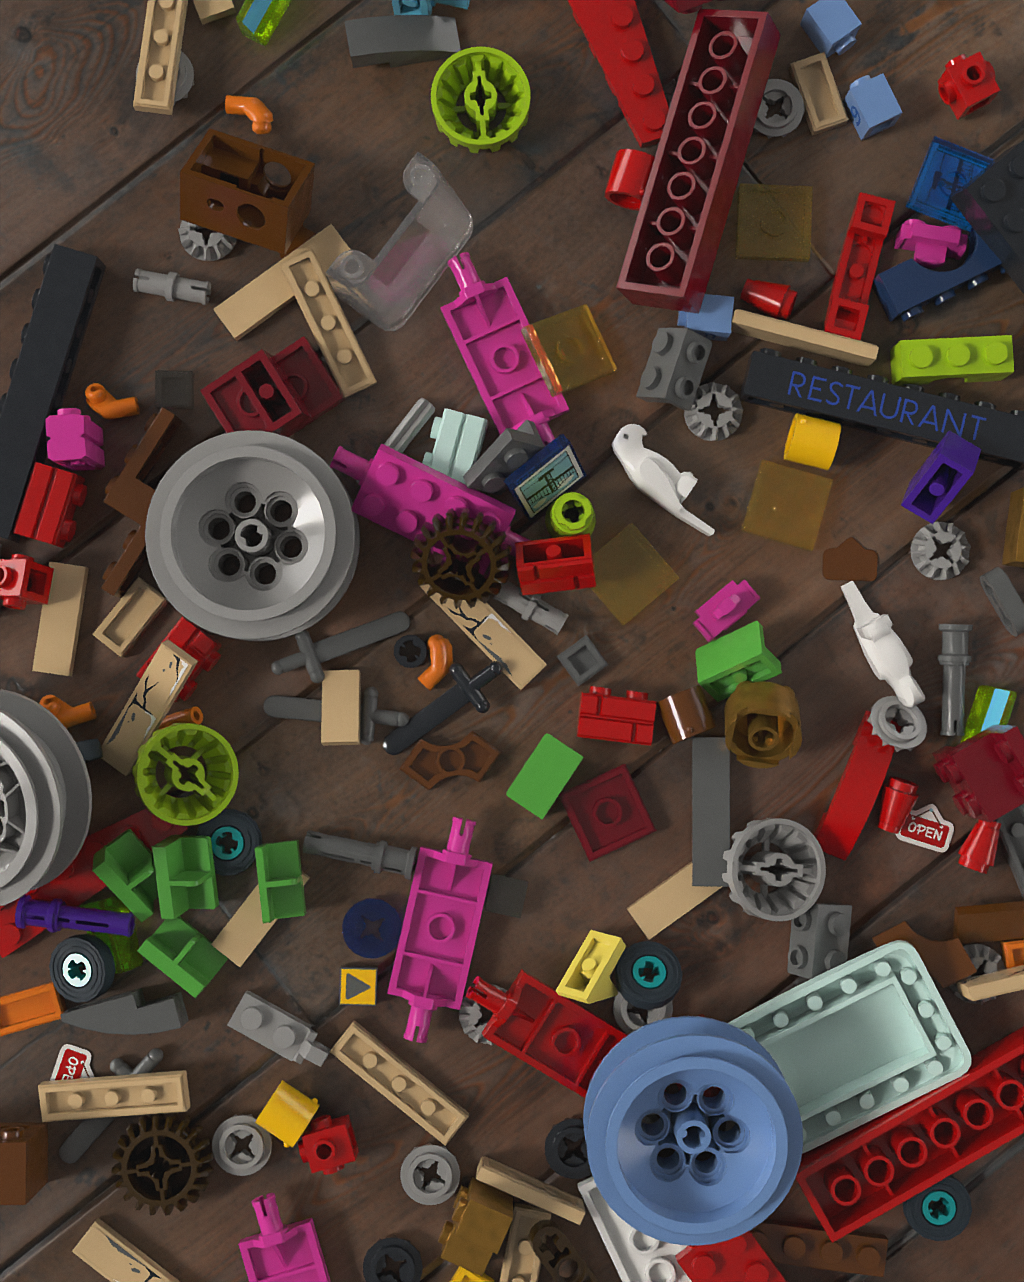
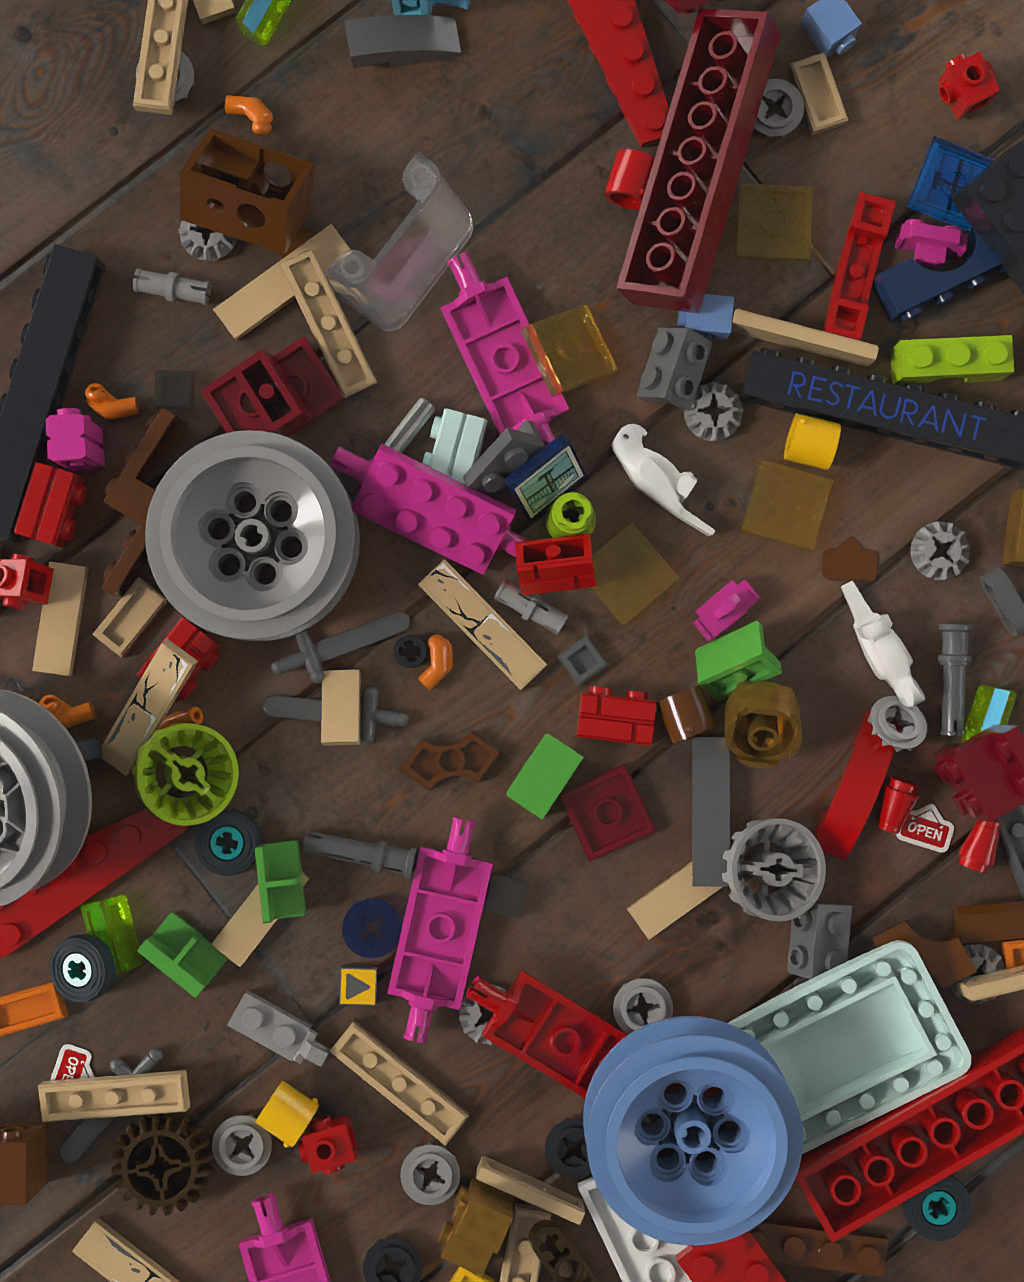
dark purple pin [15,894,135,937] -> none
dark grey slope [60,988,189,1035] -> none
bright green panel [92,829,158,923] -> none
bright green panel [152,835,219,919] -> none
black sword [383,661,503,755] -> none
dark brown gear [410,508,513,609] -> none
lime gear [431,47,530,153] -> none
light yellow slope [556,930,626,1004] -> none
black bush [614,941,682,1010] -> none
red cone [740,278,798,320] -> none
medium blue brick [843,73,903,141] -> none
dark purple brick [901,431,981,524] -> none

